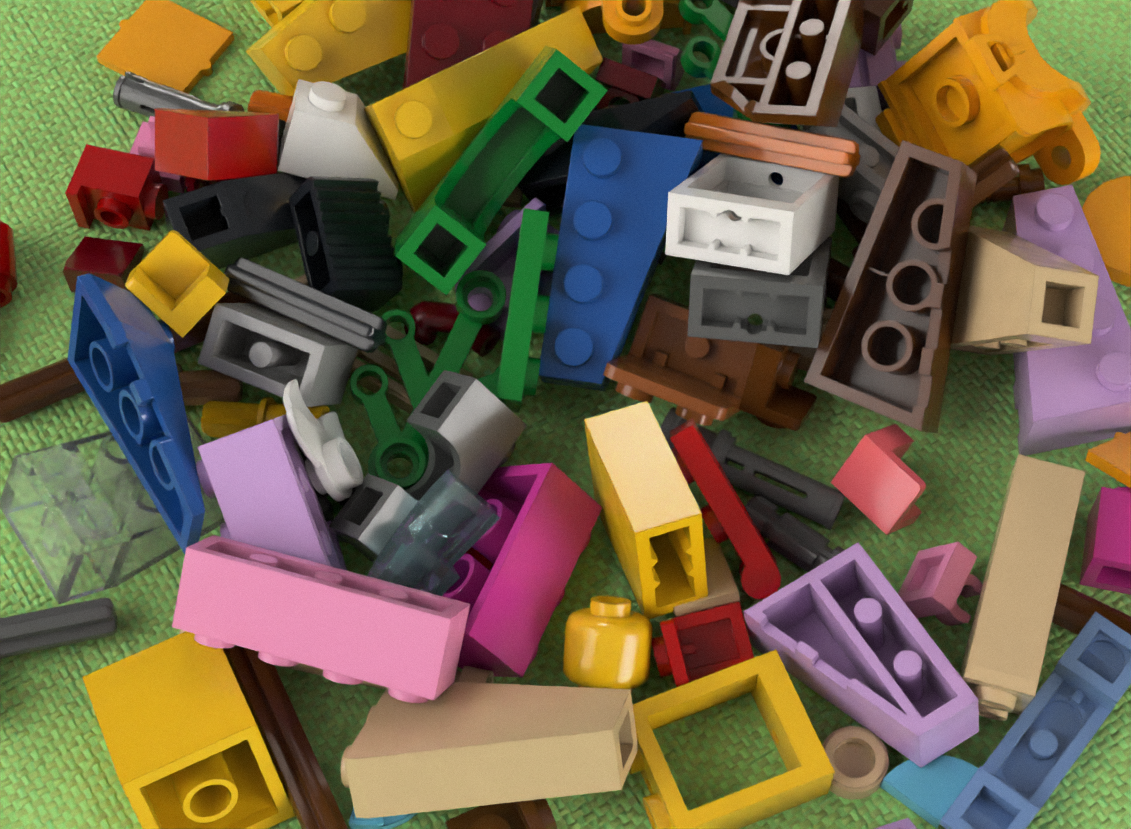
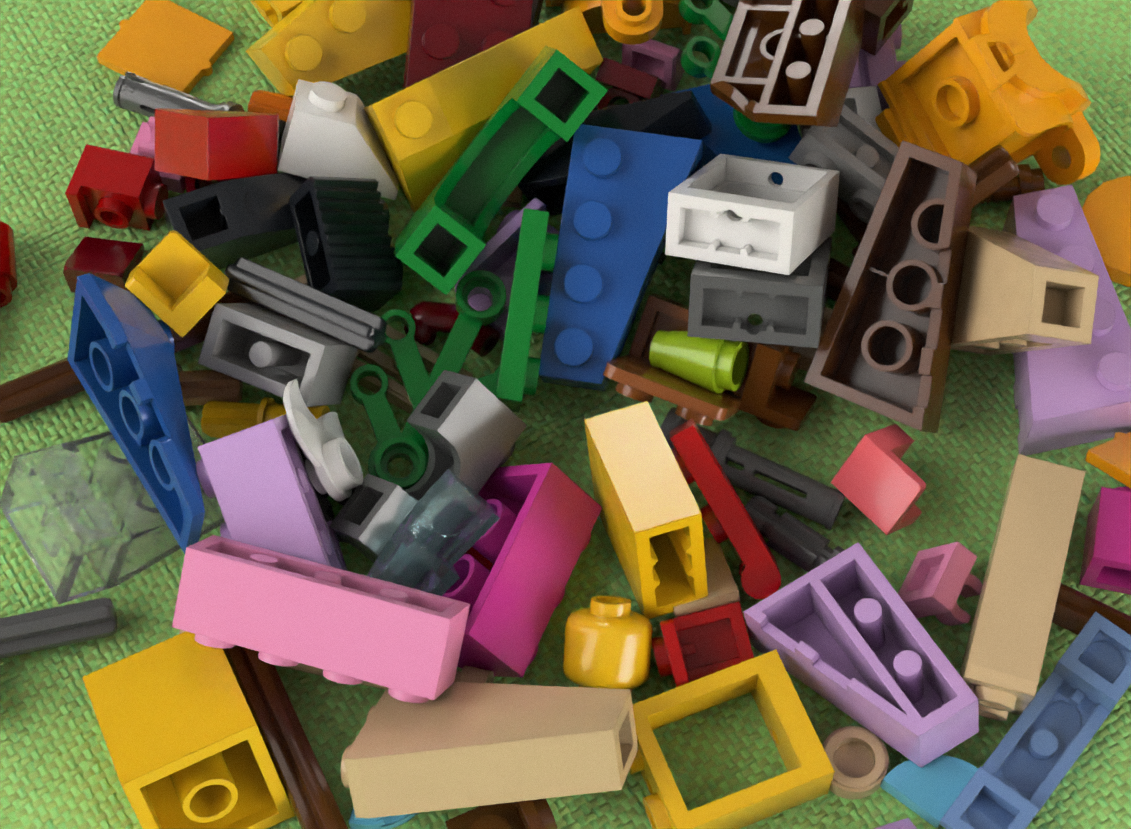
orange axle [684,111,861,178] -> none
none -> lime cone [649,330,749,394]

